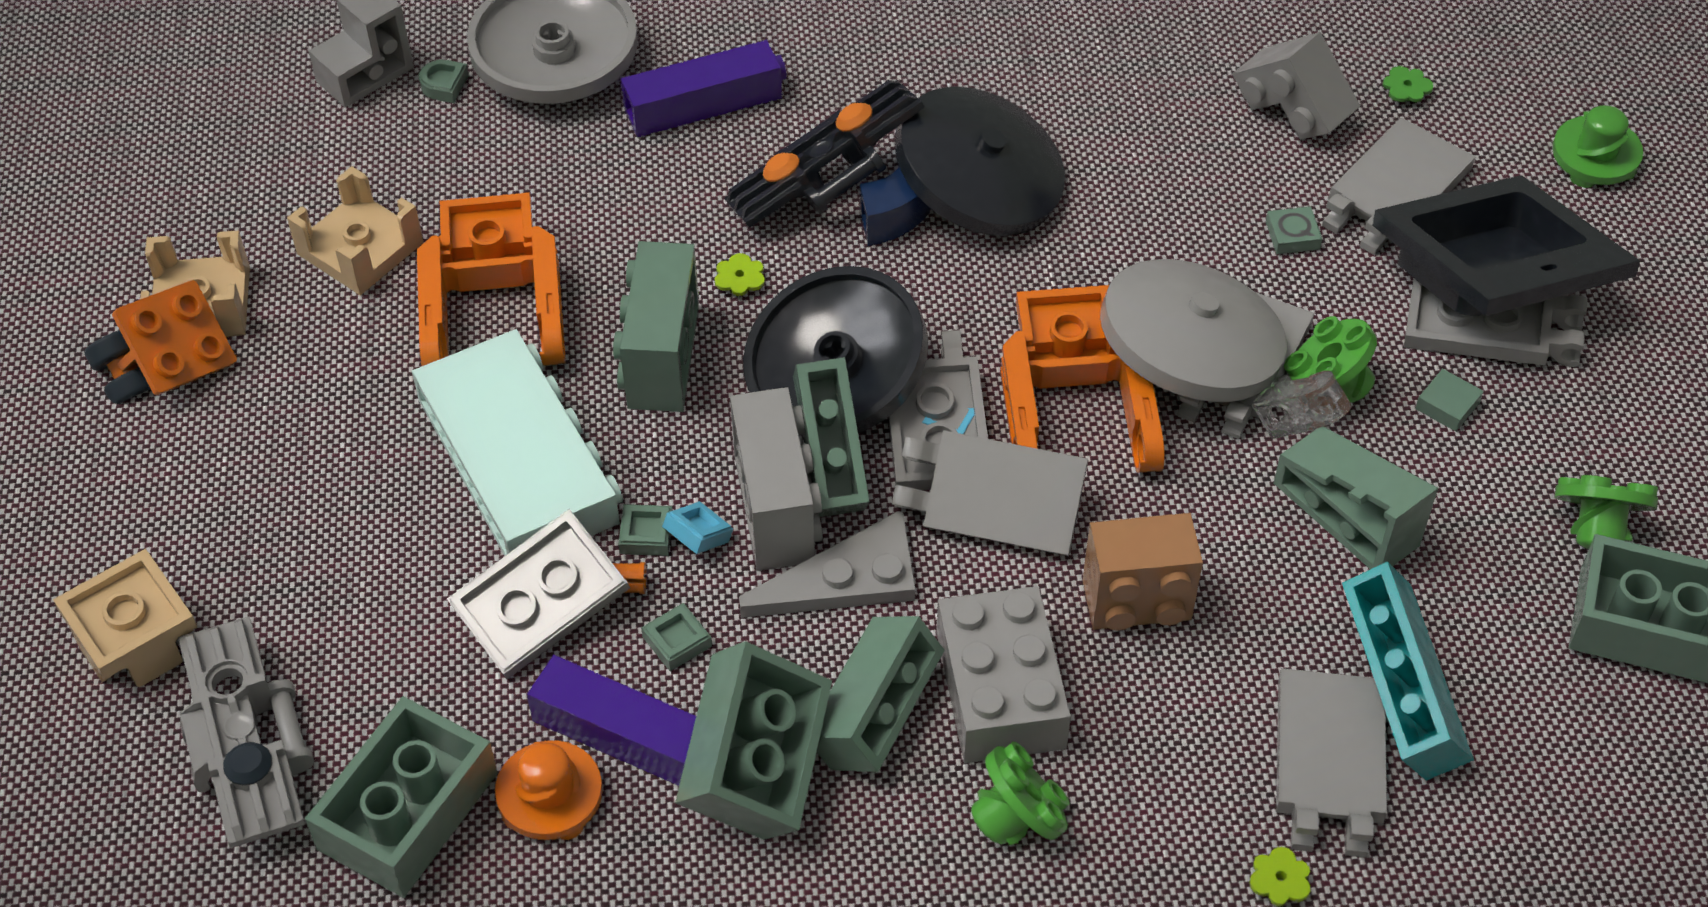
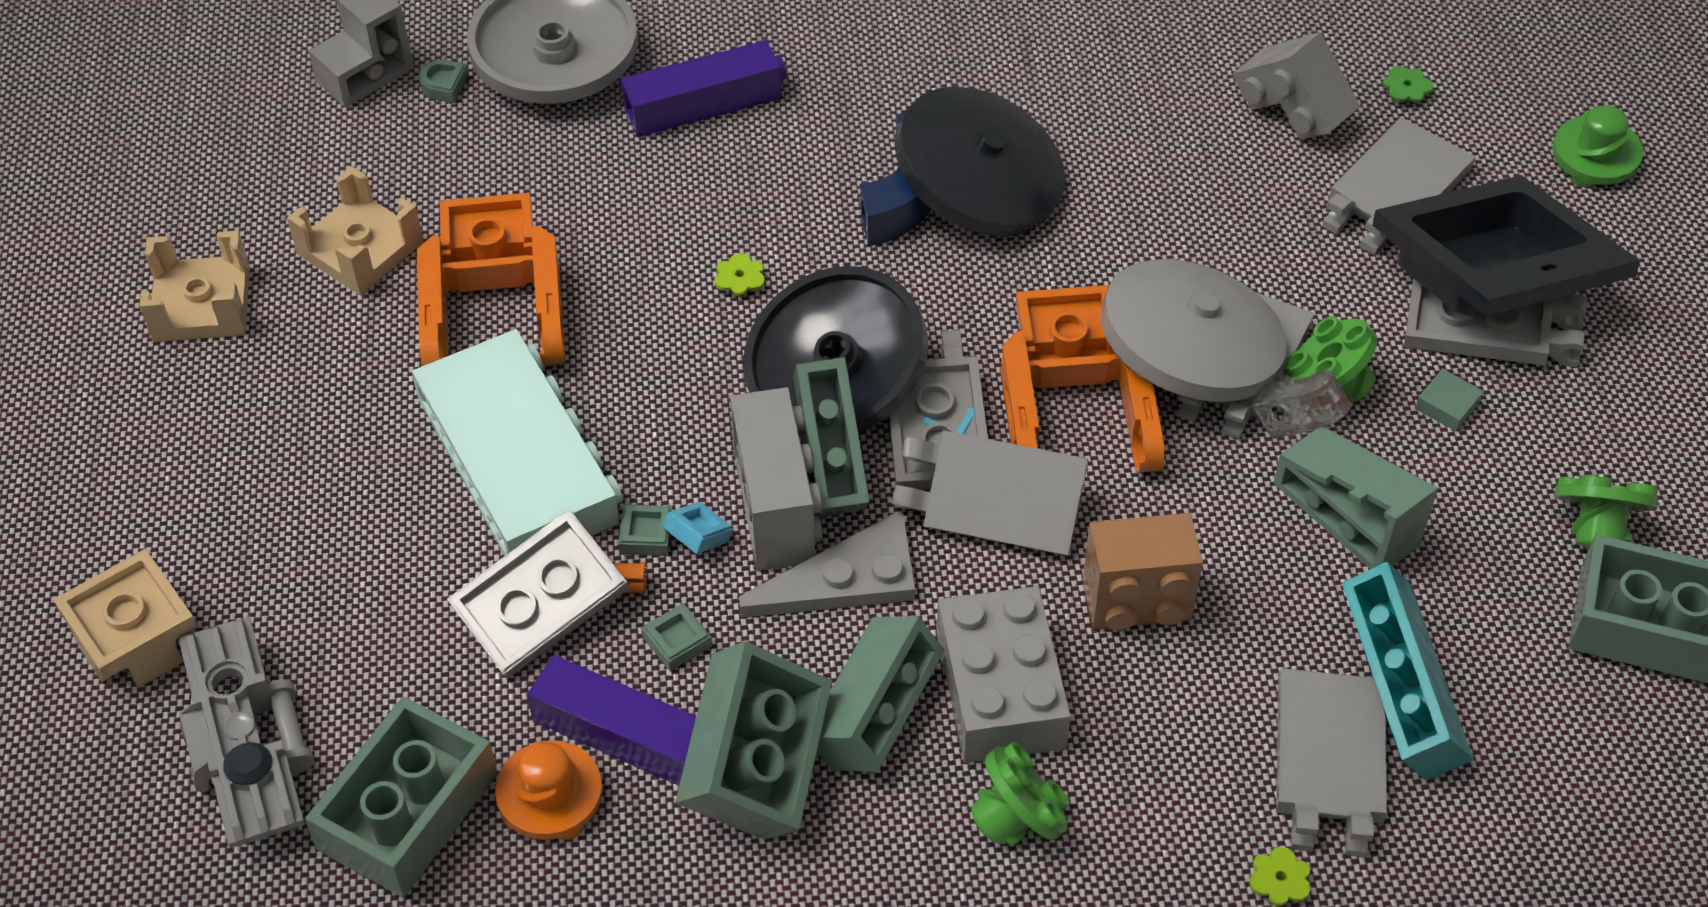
orange plate [84,280,237,404] -> none
sand green brick [613,241,700,412] -> none
black piece [724,79,925,228] -> none
sand green tile [1266,206,1322,254] -> none

